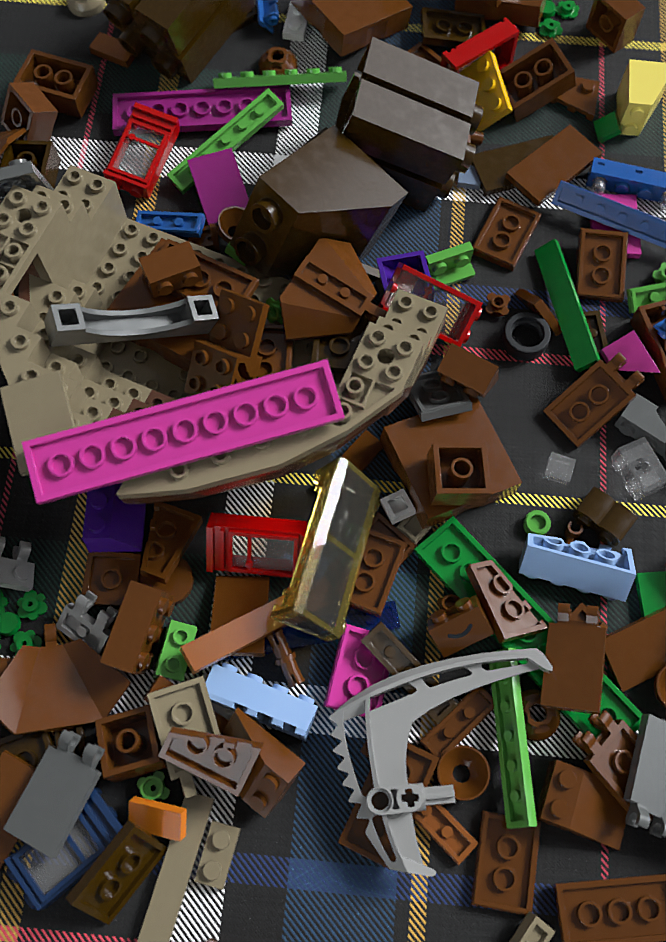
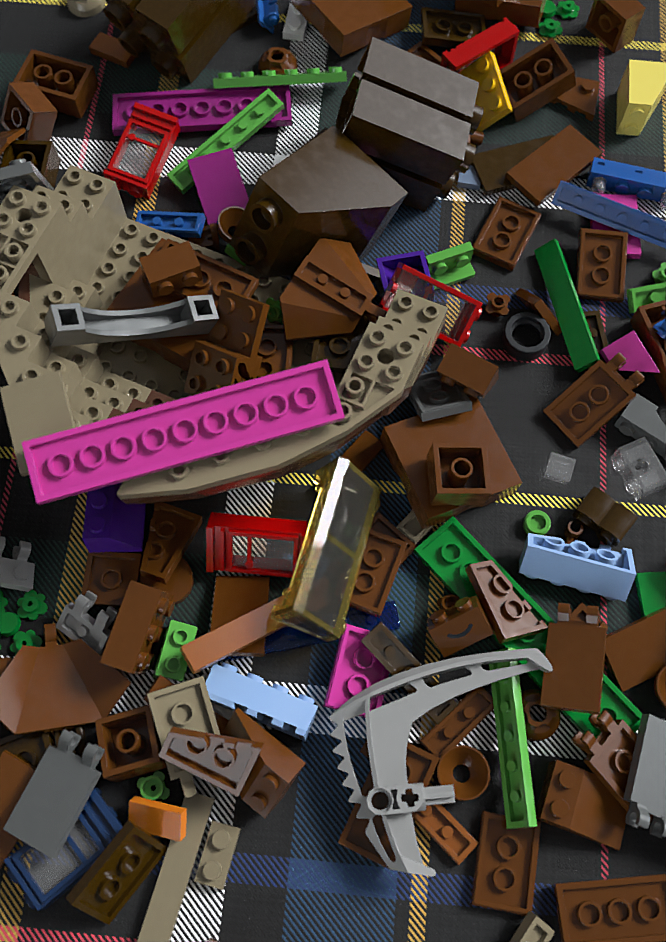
reddish brown pin [266,629,305,688] -> none
white plate [380,488,416,525] -> none
green tile [594,111,622,143] -> none

